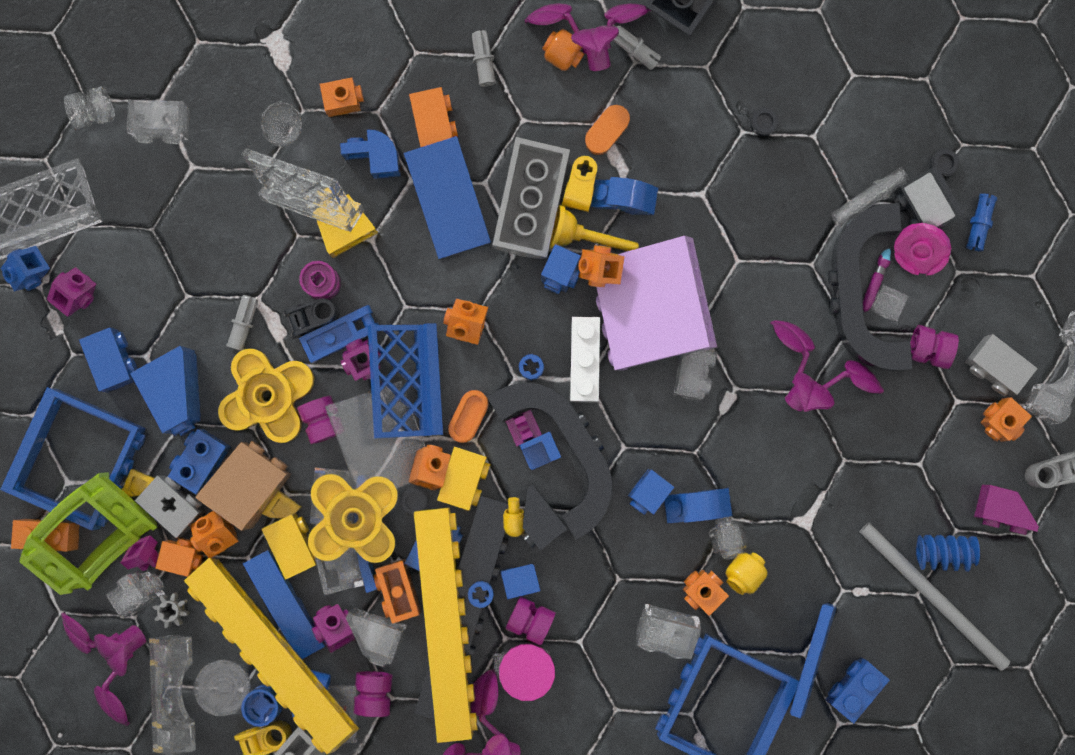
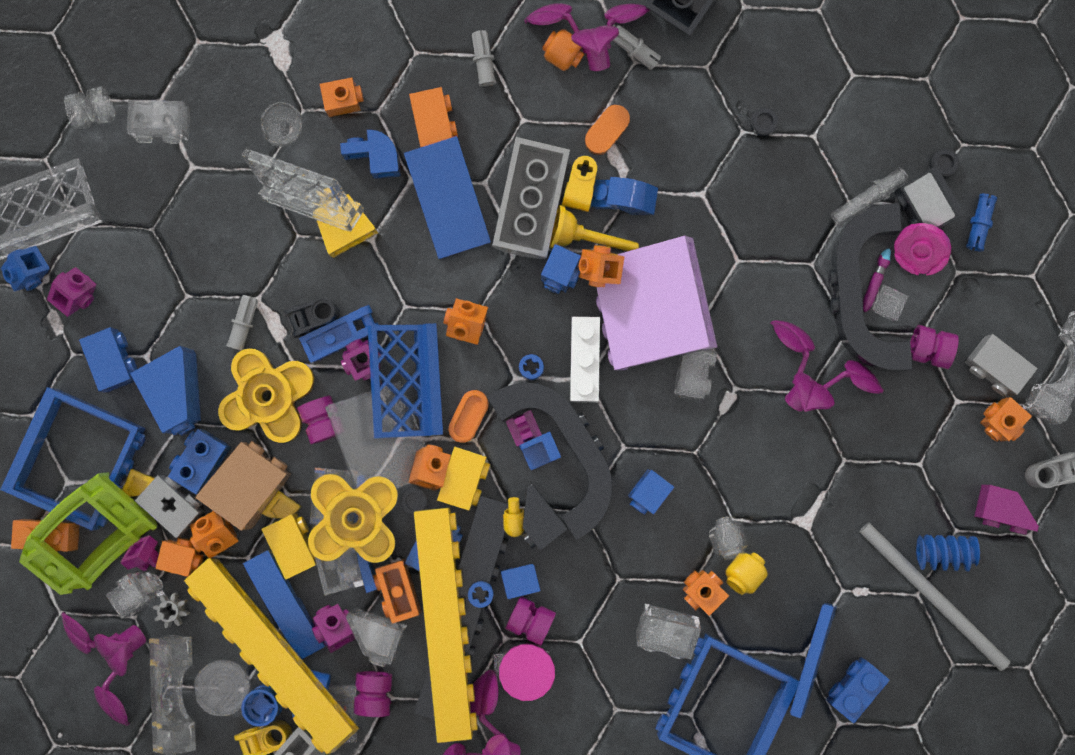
magenta wheel [299,261,341,300] -> none
blue brick [665,488,732,523] -> none

